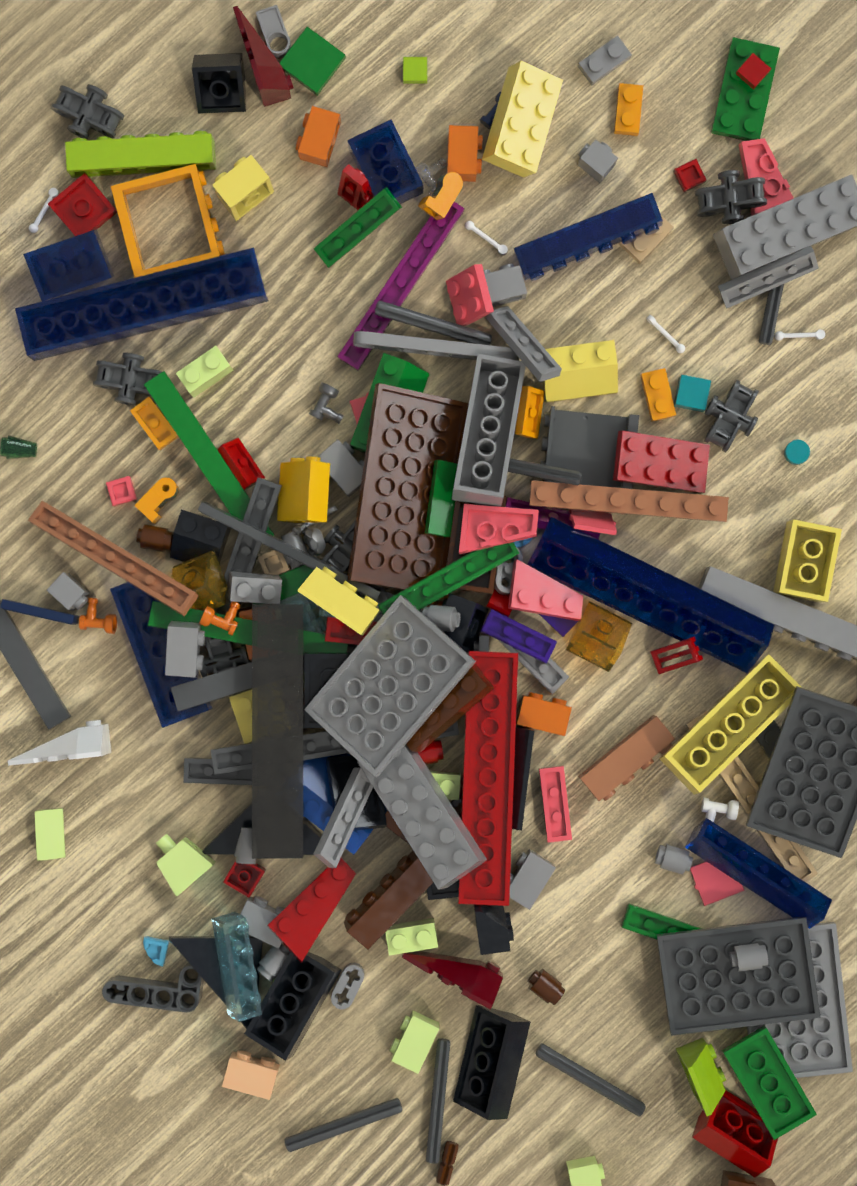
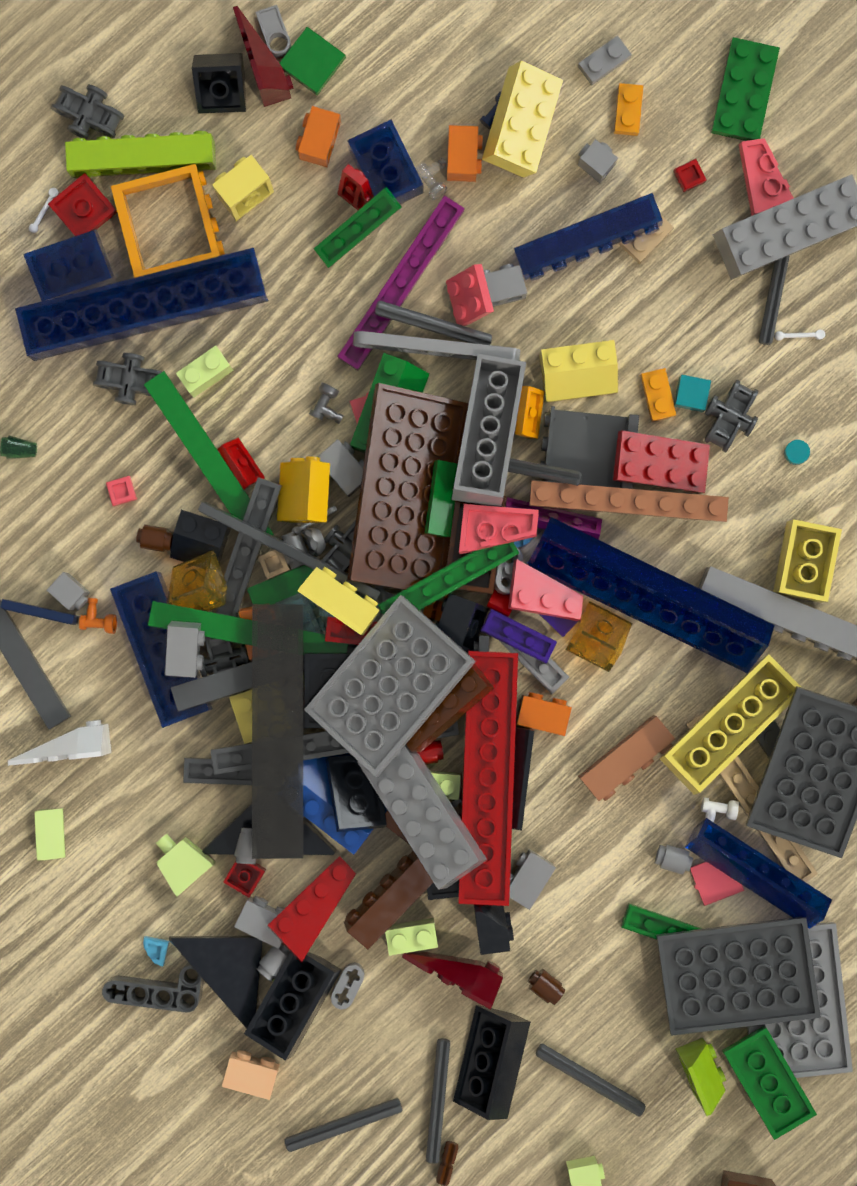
nougat plate [28,501,198,617] -> none
light orange plate [130,396,179,451] -> none
light orange leg [134,477,179,524] -> none
orange piece [199,601,241,636] -> none
clear light blue brick [212,912,262,1022] -> none
light grey brick [227,571,282,604] -> none
light grey plate [314,768,373,868] -> none
yellowish green brick [389,1010,440,1074] -> none
lime tile [403,57,427,84] -> none
light orange leg [418,172,463,220] -> none
light grey brick [422,605,460,632] -> none
white hinge [465,221,508,255] -> none
light grey plate [486,306,562,382] -> none
coral plate [539,766,572,843] -> none
coral piece [569,509,617,535] -> none
white hinge [646,315,685,354] -> none
red tile [650,636,703,674] -> none
red slope [692,1090,778,1178] -> none
dark grey axle [695,170,767,225] -> none
light grey plate [718,245,819,309] -> none
light grey brick [729,943,768,972] -> none
red tile [736,53,771,90] -> none

